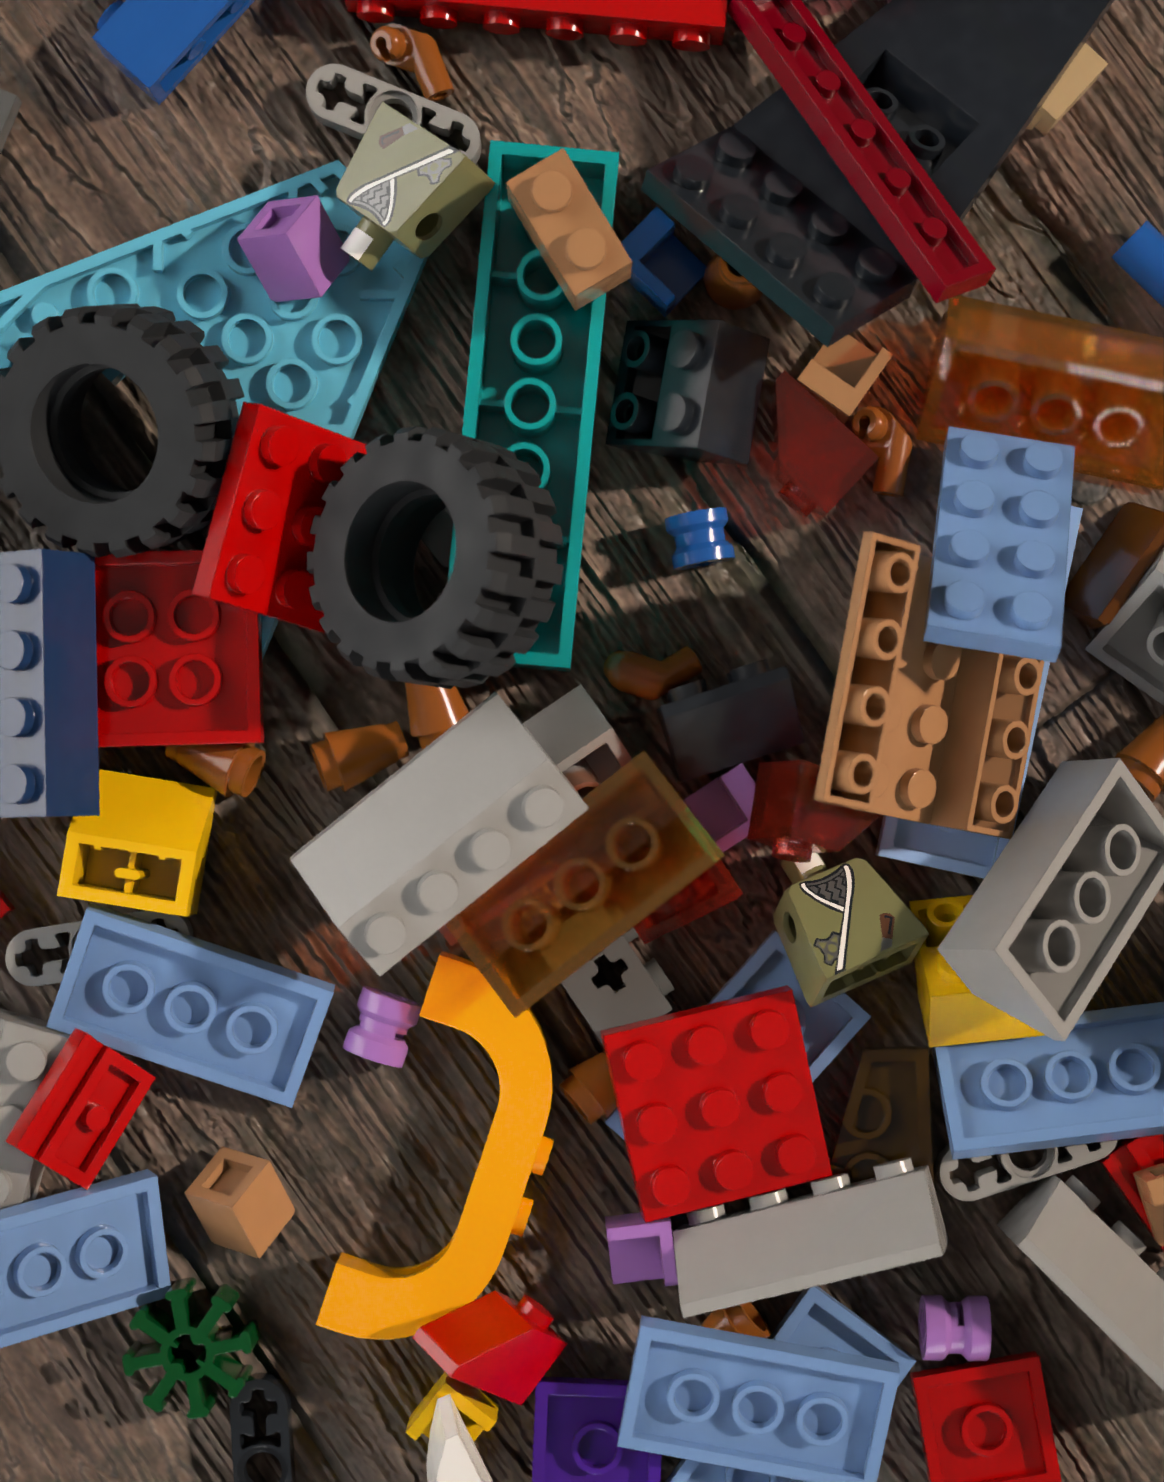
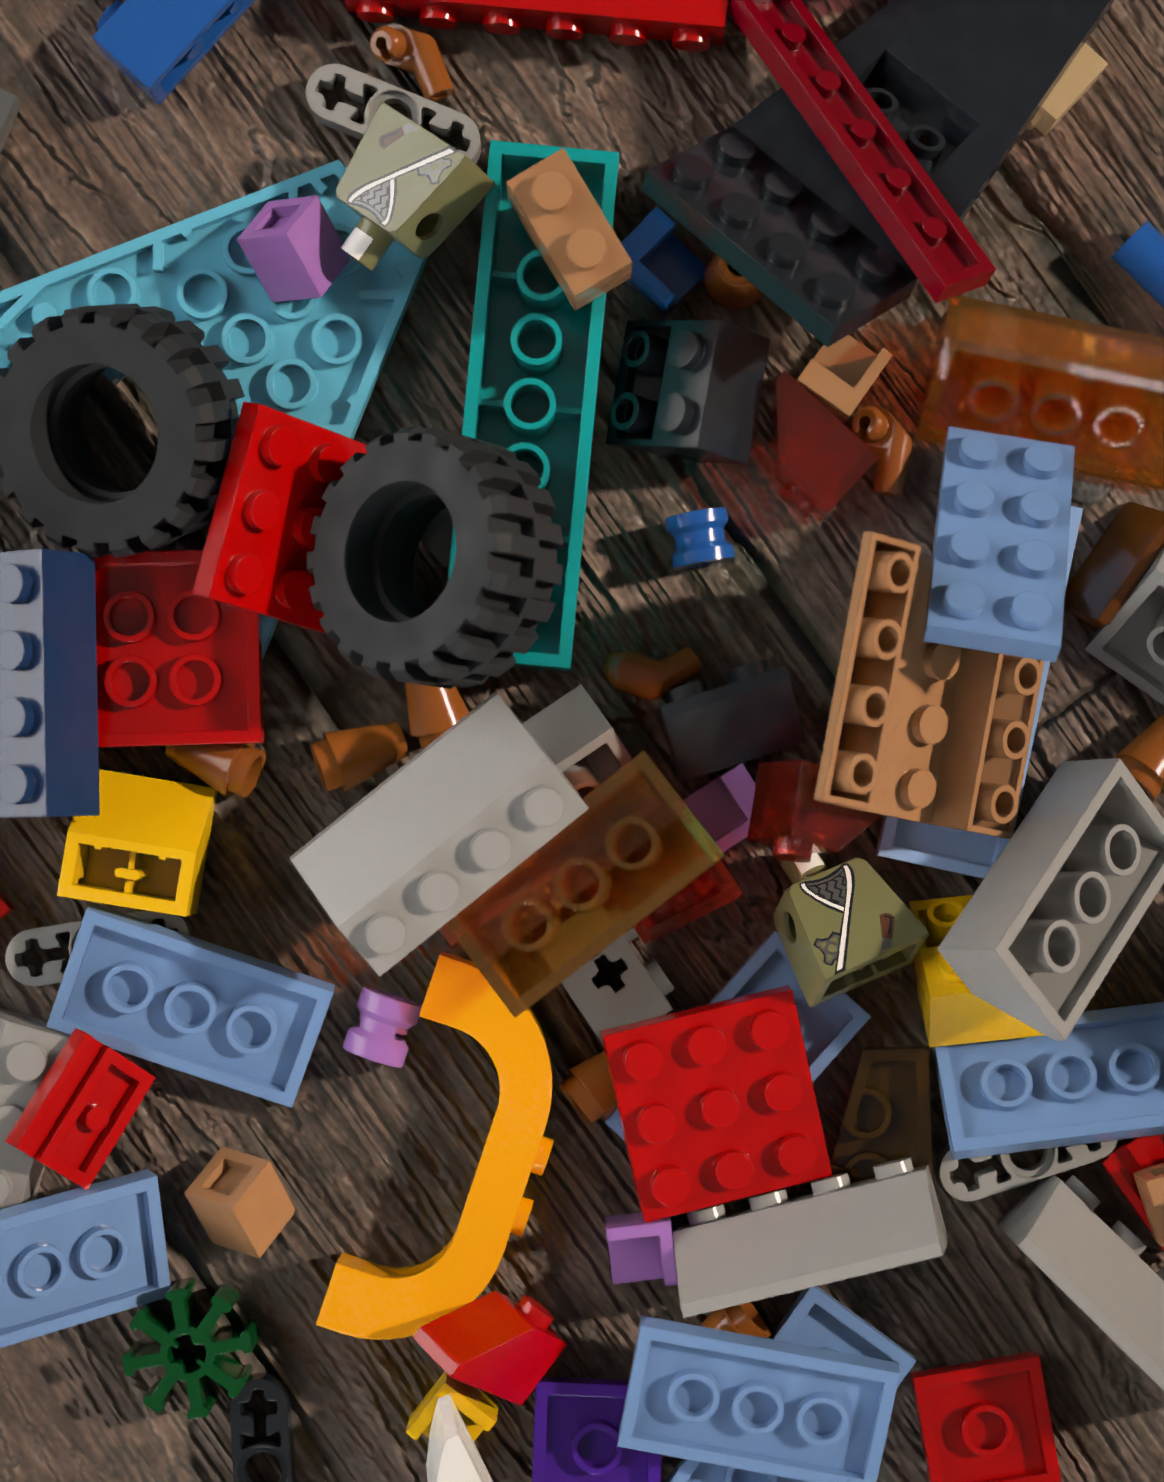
medium lavender wheel [918,1295,992,1361] -> none

